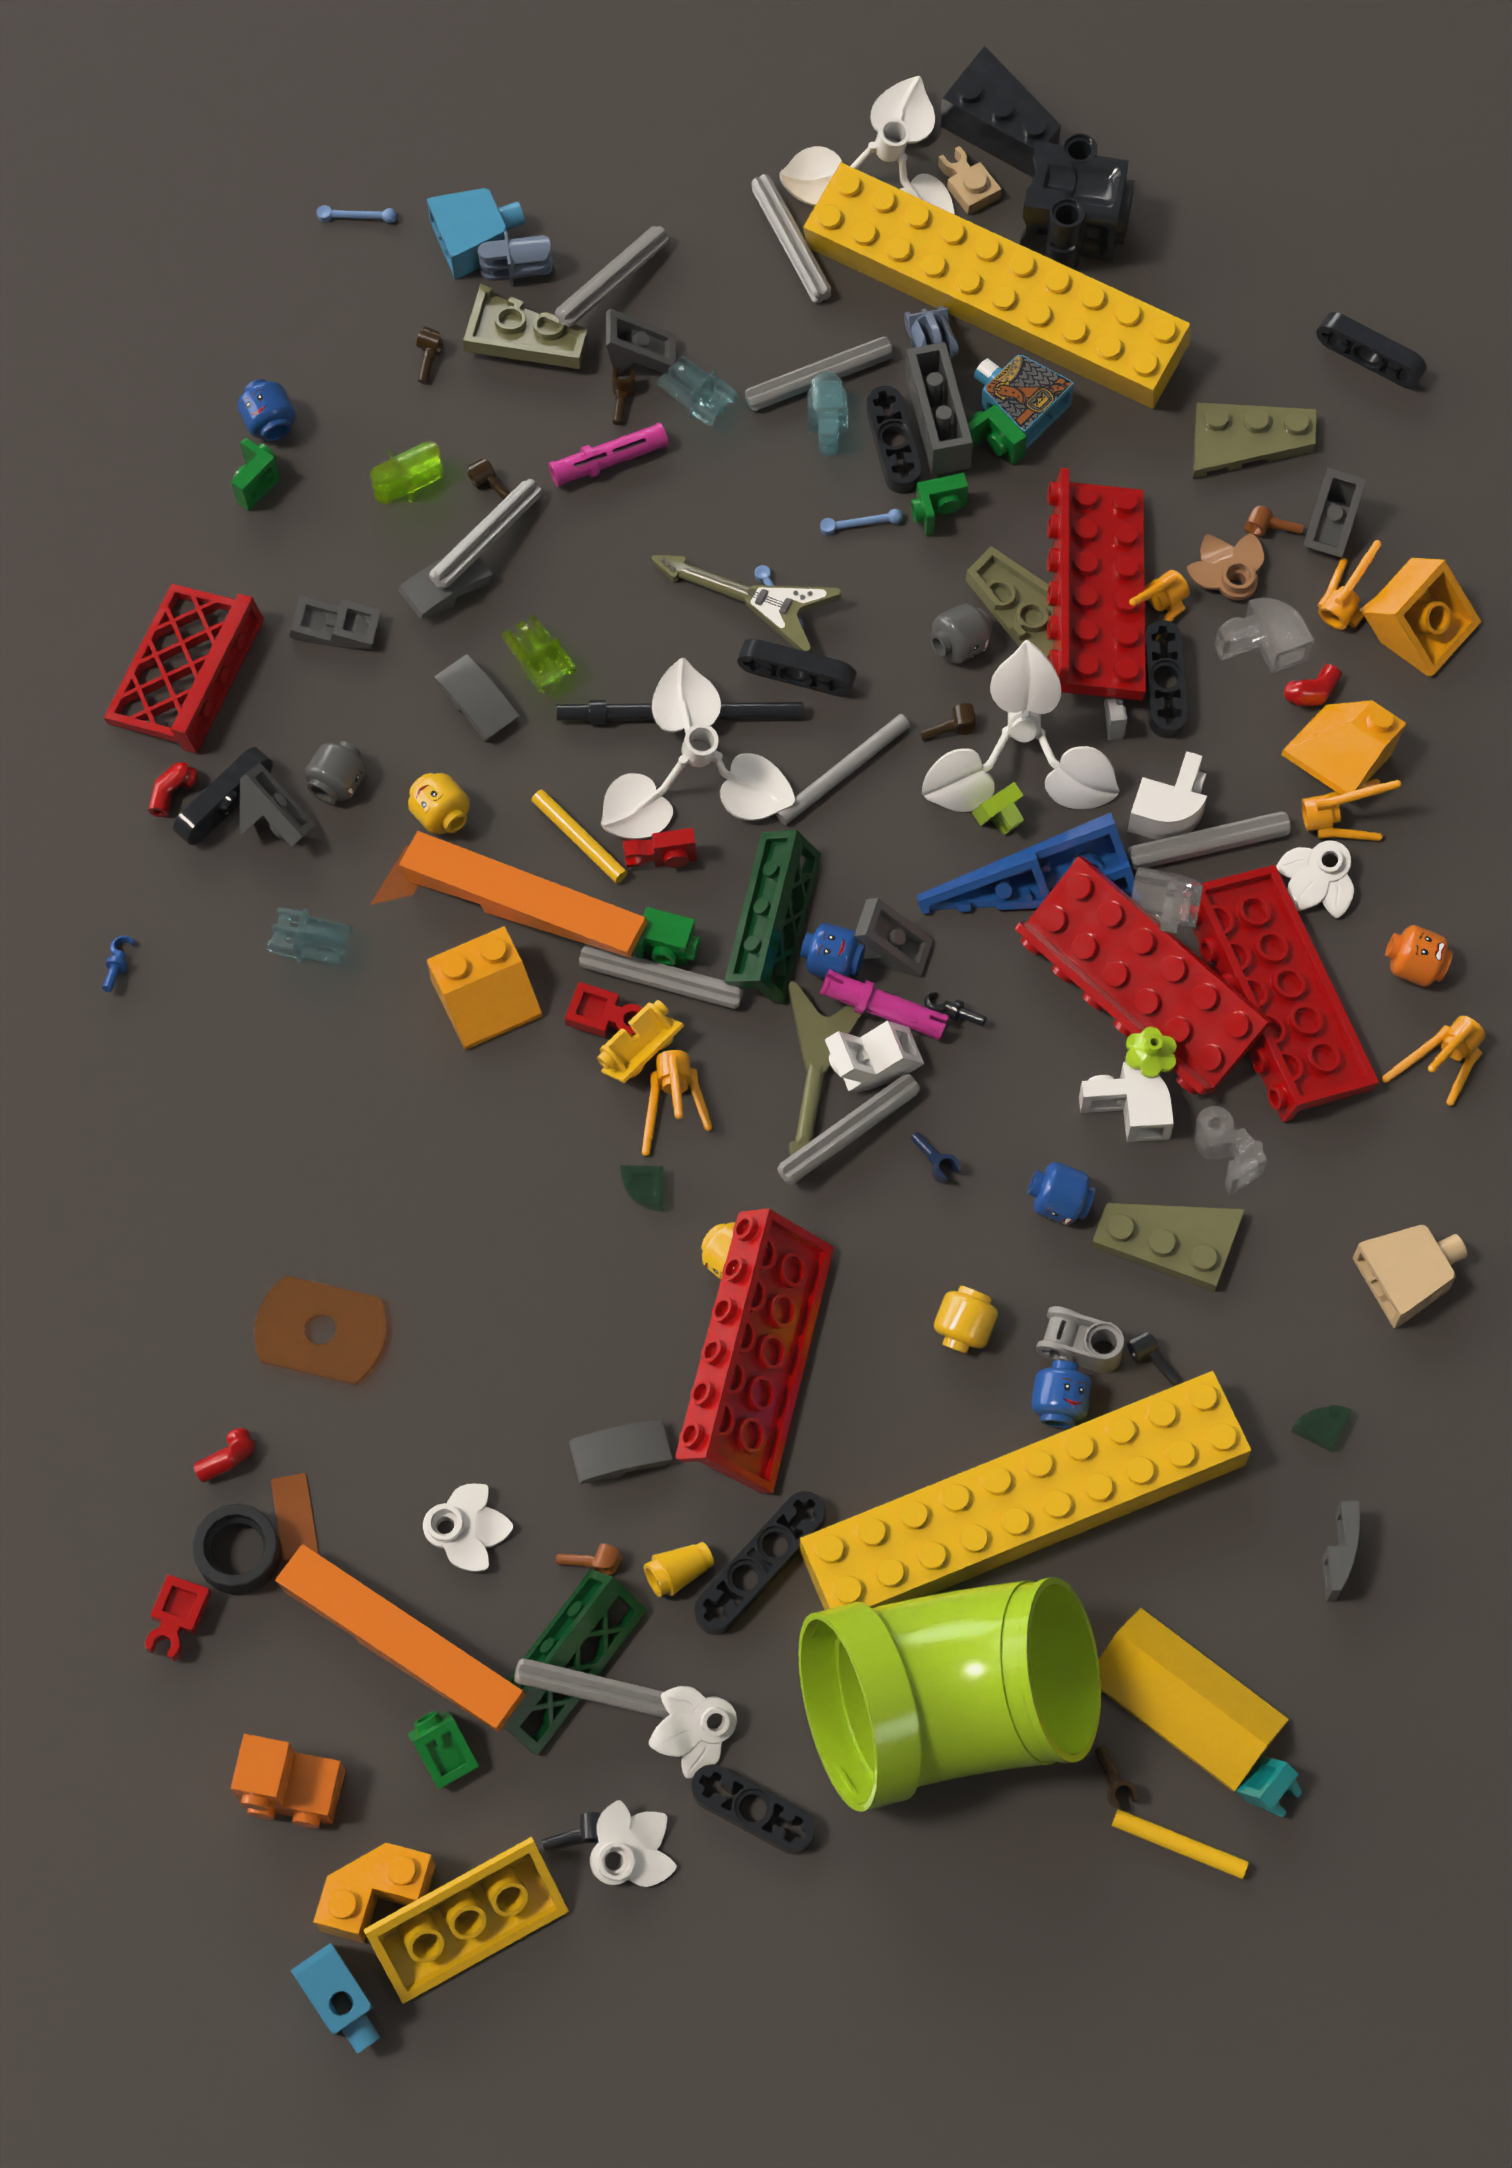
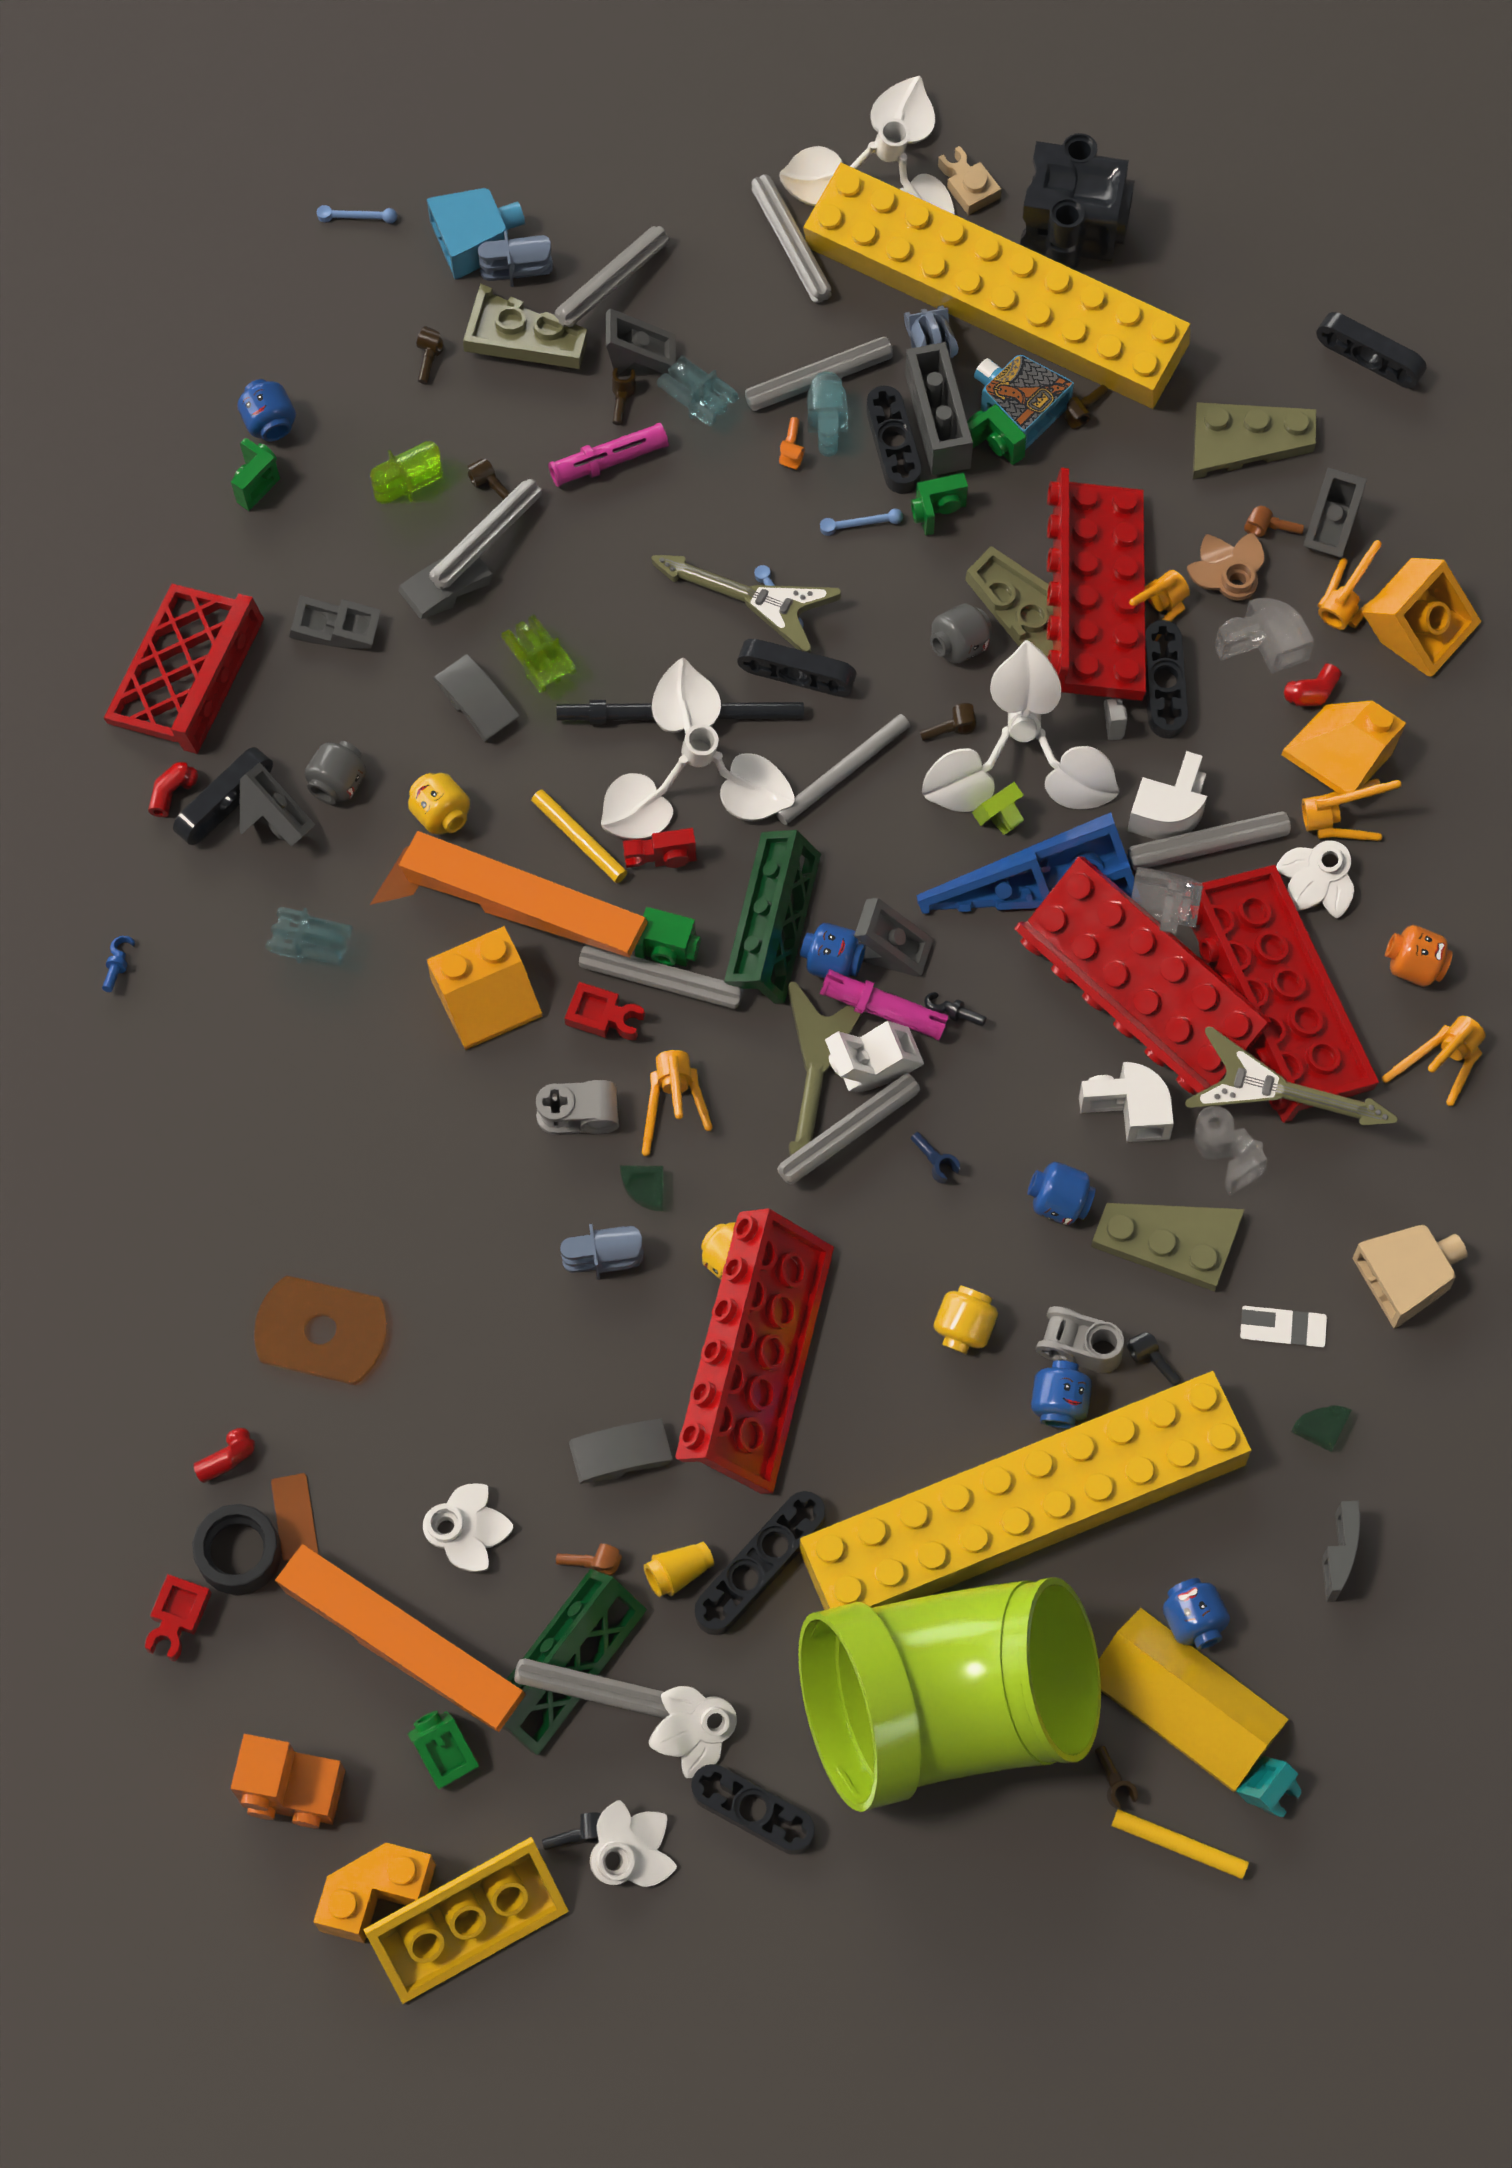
dark azure torso [290,1943,381,2054] -> none
yellow hinge [597,1000,684,1083] -> none
black wedge [941,46,1061,178] -> none
lime plant [1125,1027,1177,1078] -> none
none -> light grey piece [536,1080,619,1135]
none -> sand blue arm [560,1224,644,1280]
none -> orange hand [779,417,805,470]
none -> dark brown hand [1063,384,1108,430]
none -> blue head [1162,1578,1230,1650]
none -> piece [1185,1027,1398,1125]
none -> white sticker [1240,1306,1327,1347]

